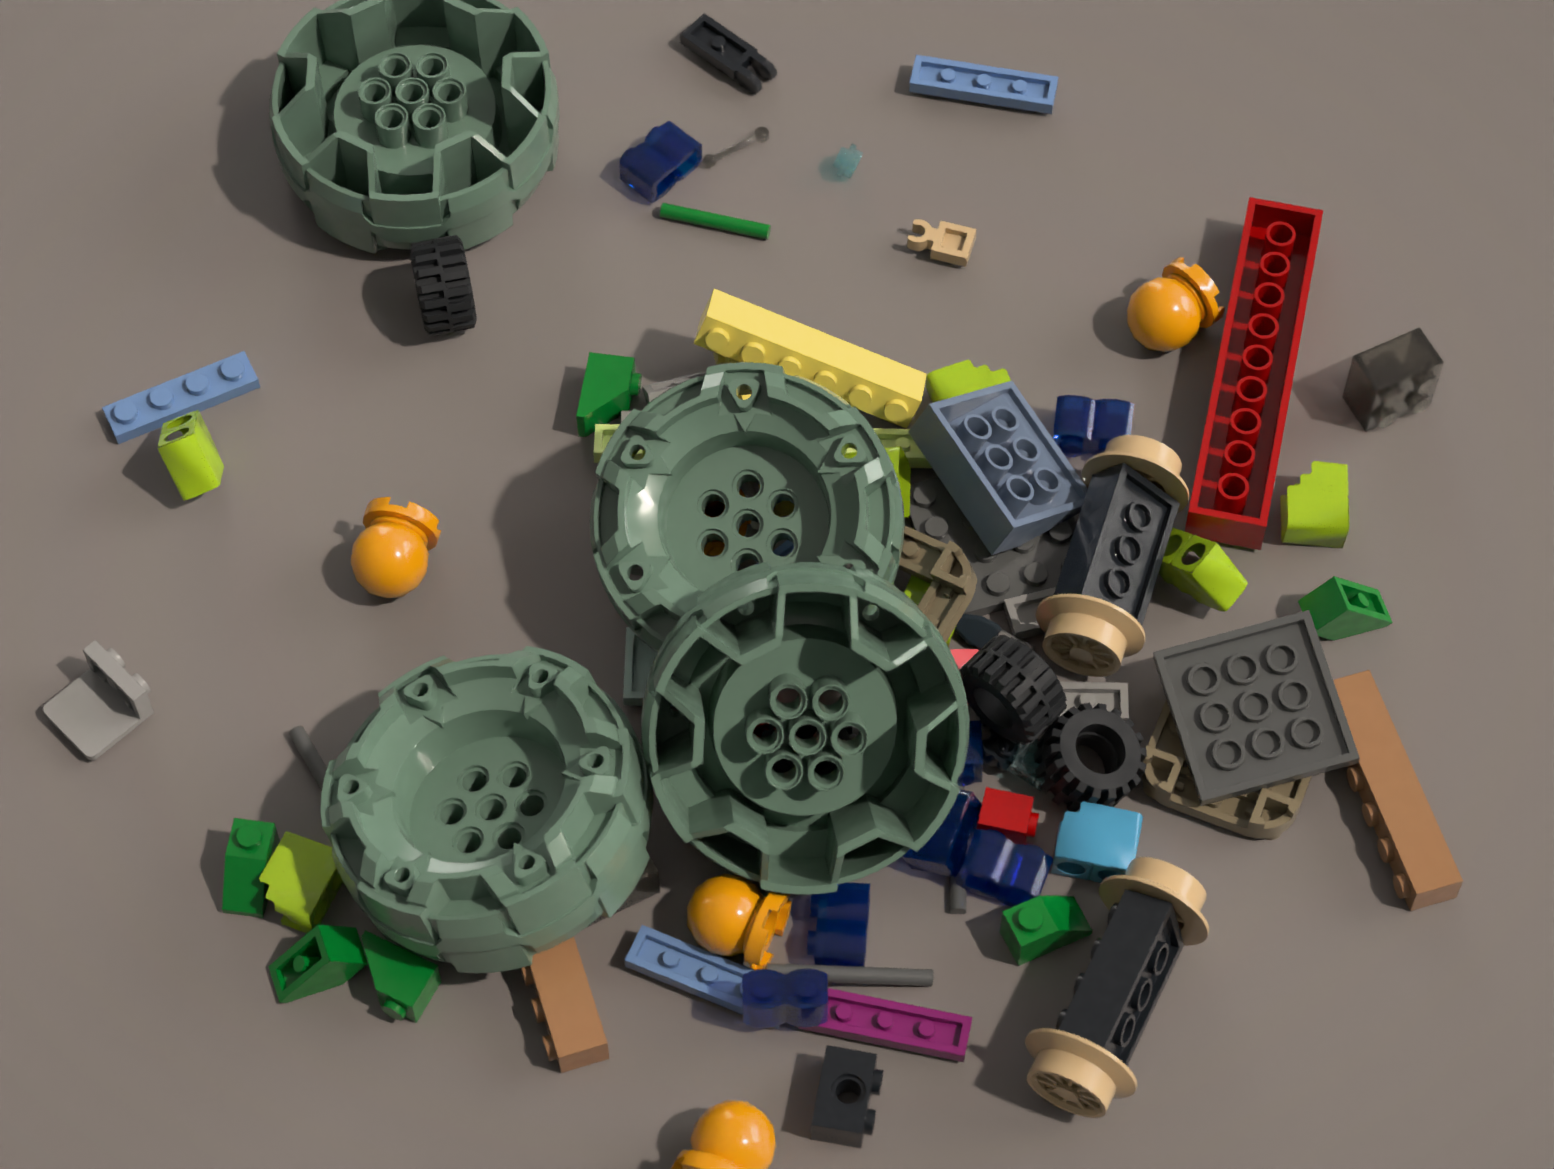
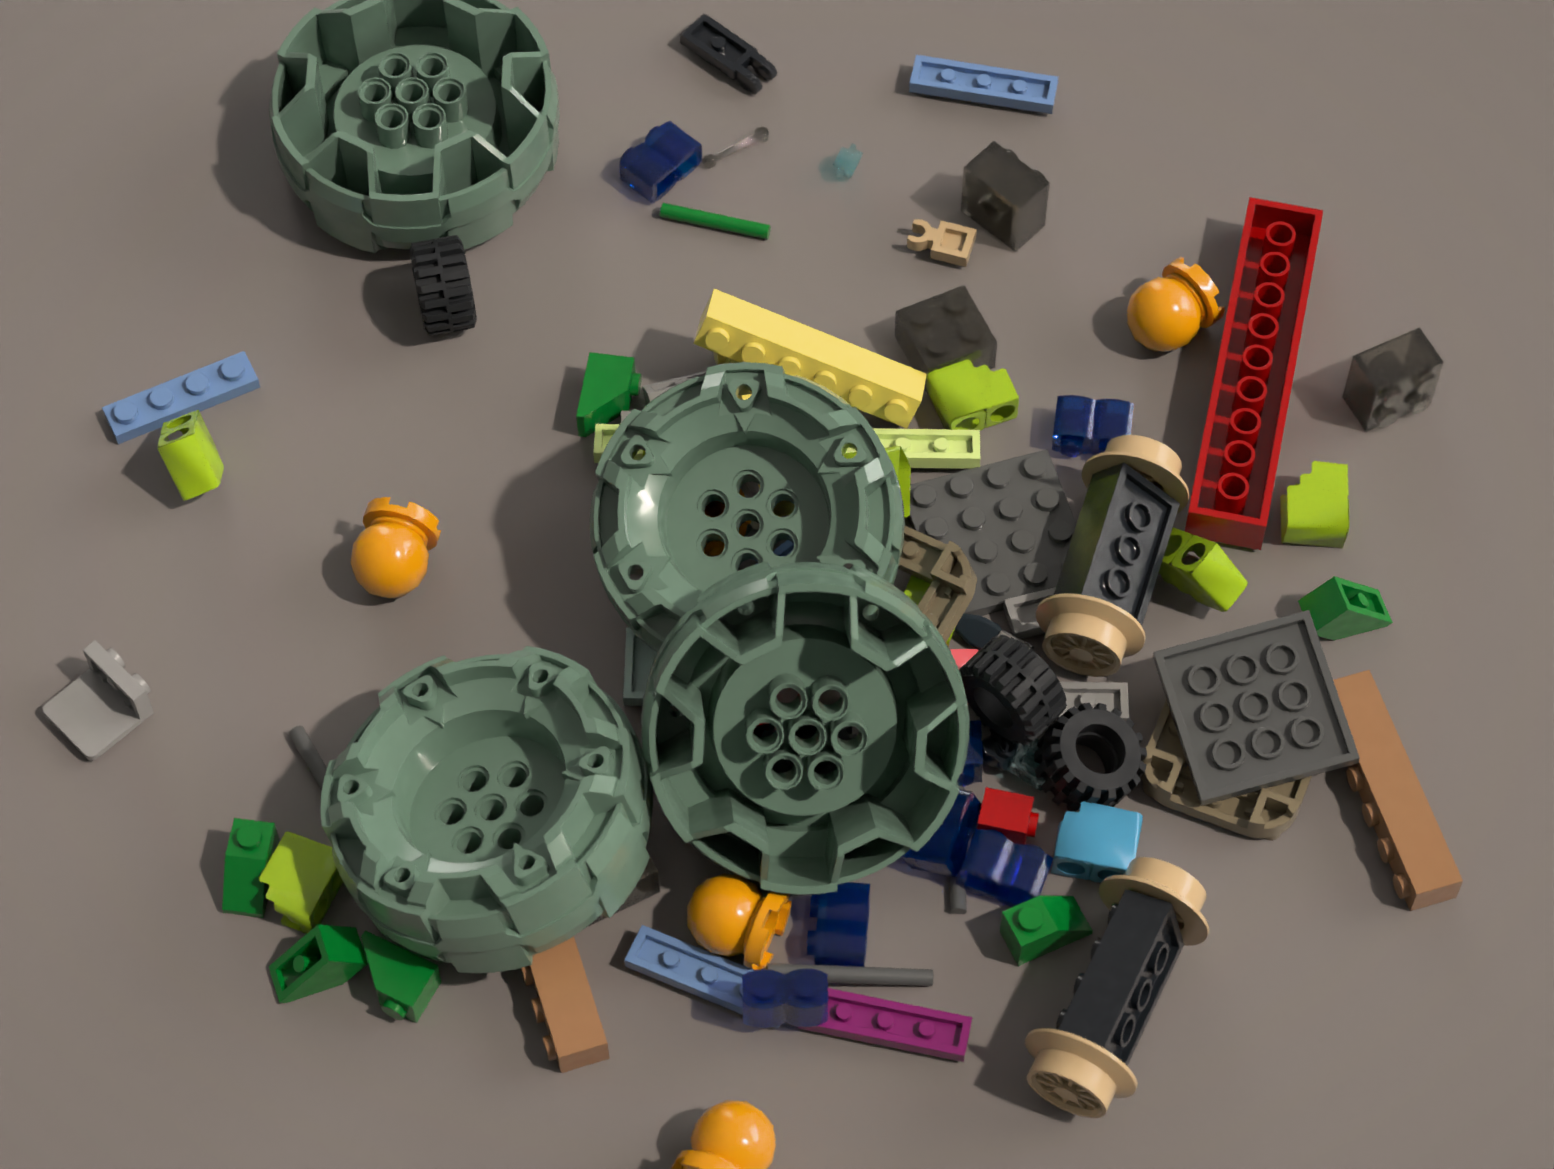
black brick [811,1045,884,1149] -> none
sand blue slope [908,381,1088,555] -> none
none -> clear smoke brick [895,285,998,394]
none -> clear smoke brick [961,141,1050,252]

